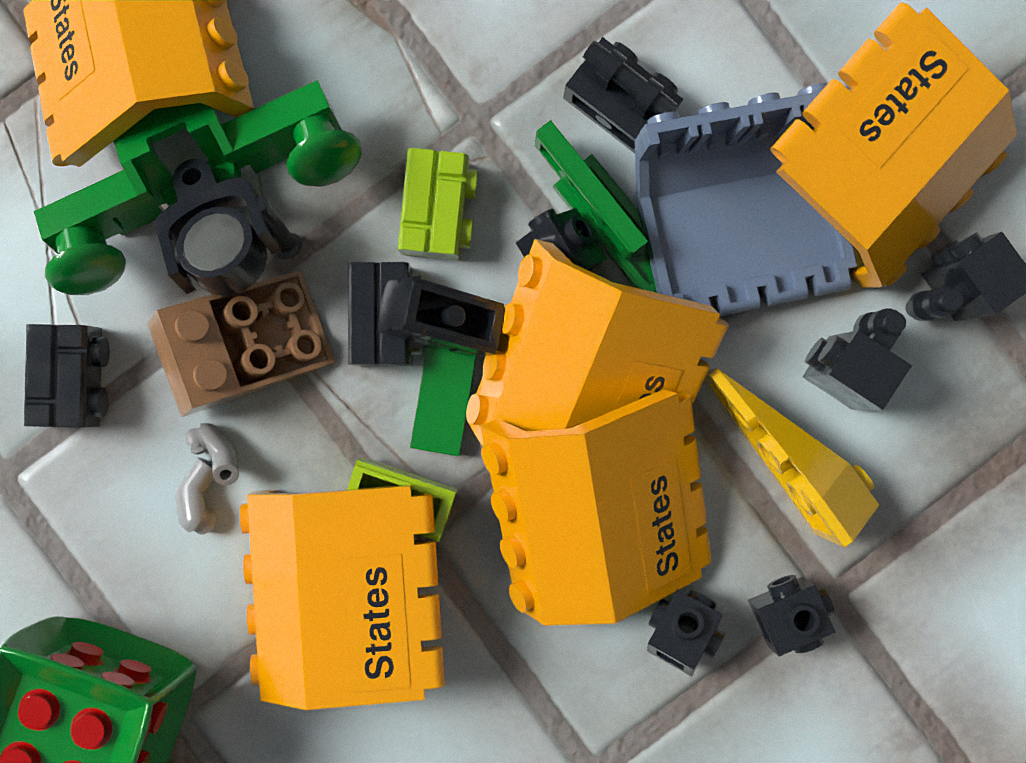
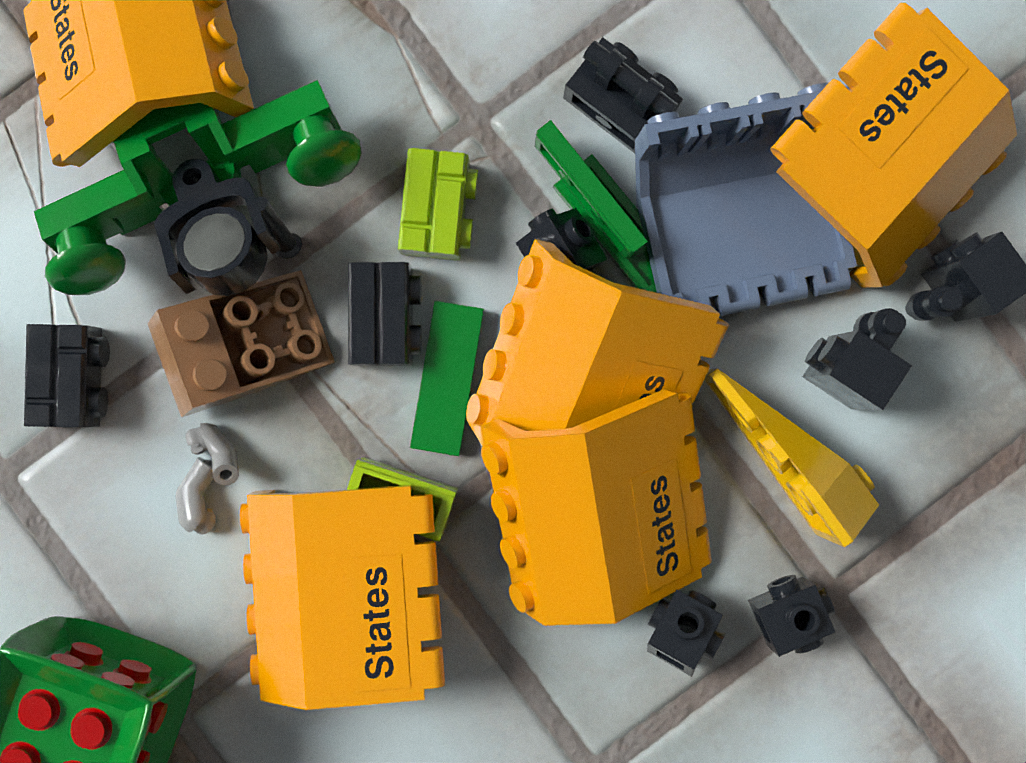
black brick [377,276,505,356] -> none

